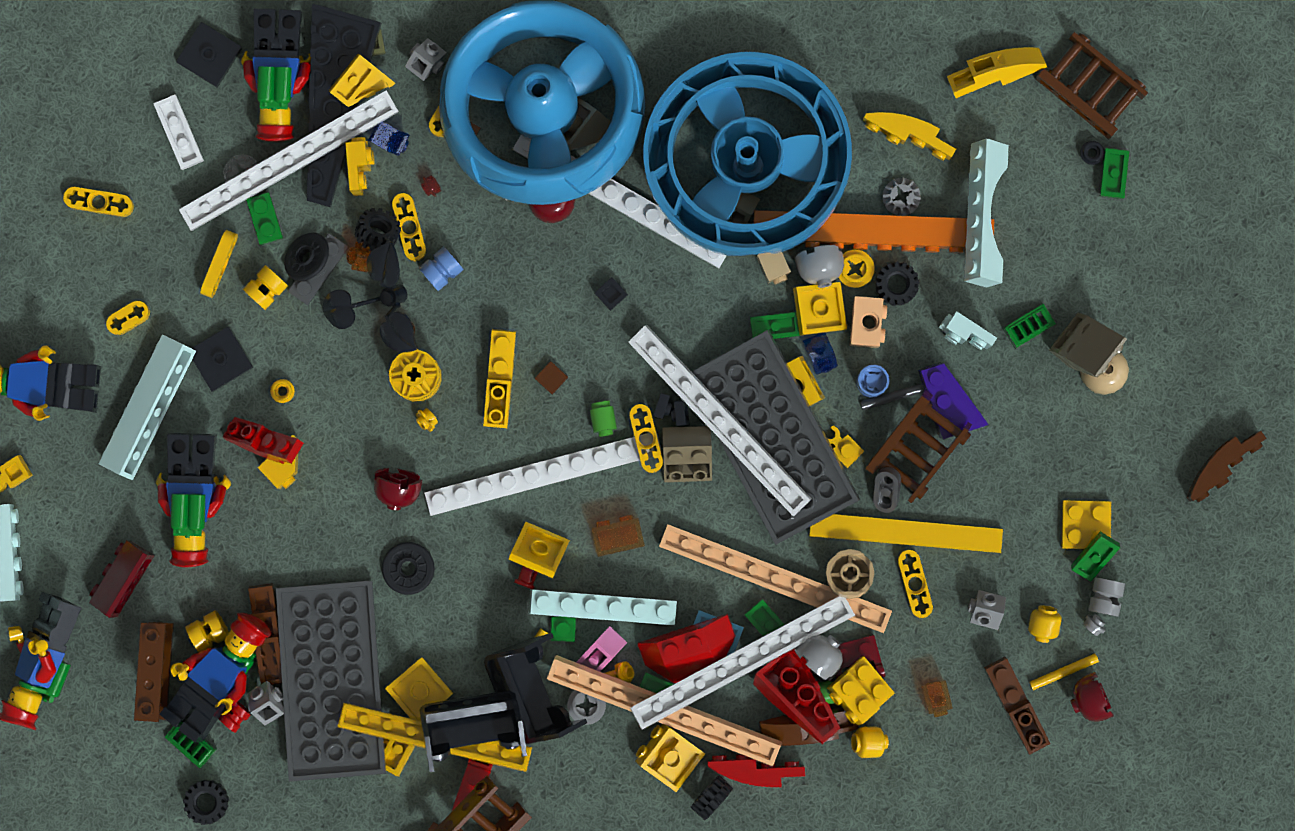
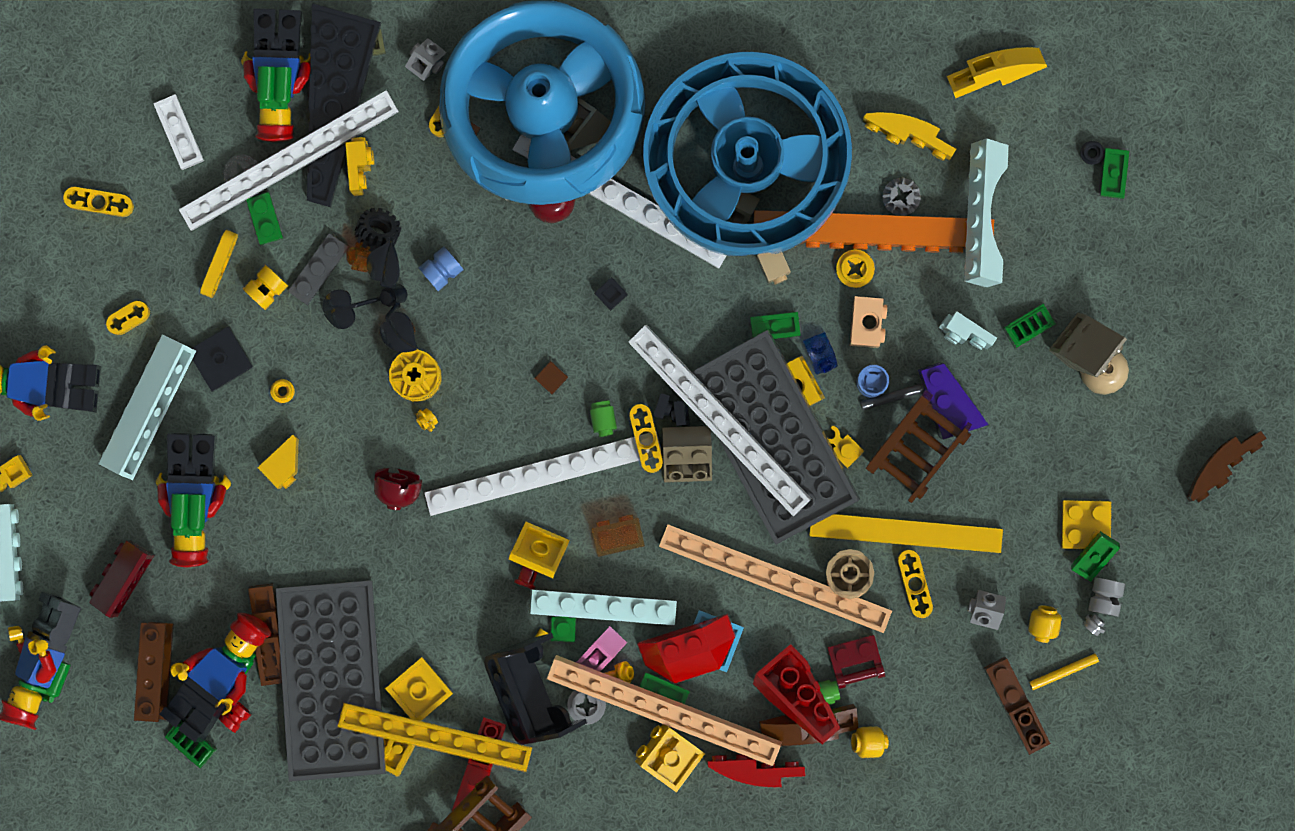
black plate [176,22,242,88] -> none
black tyre [183,780,229,825] -> none
yellow wheel [185,610,229,652] -> none
red slope [223,417,304,464] -> none
light grey brick [248,681,284,725] -> none
black wheel [284,233,329,281] -> none
yellow wing [329,53,395,107] -> none
clear blue bracket [368,121,410,156] -> none
black wheel [382,542,435,595] -> none
yellow beam [392,193,426,262] -> none
black windscreen [419,691,527,772] -> none
clear red plate [421,175,442,197] -> none
yellow slope [483,329,516,428] -> none
white plate [630,596,855,730] -> none
black tyre [690,775,734,820] -> none
green plate [745,599,785,637] -> none
yellow plate [793,282,847,335] -> none
light grey cylinder [795,245,844,288] -> none
light grey cylinder [795,634,843,681] -> none
yellow plate [827,656,894,725] -> none
flat silver plate [873,467,901,513] -> none
black tyre [875,262,920,306] -> none
clear orange brick [920,680,953,717] -> none
reddish brown fence [1035,32,1148,140] -> none
dark red cylinder [1070,672,1114,722] -> none

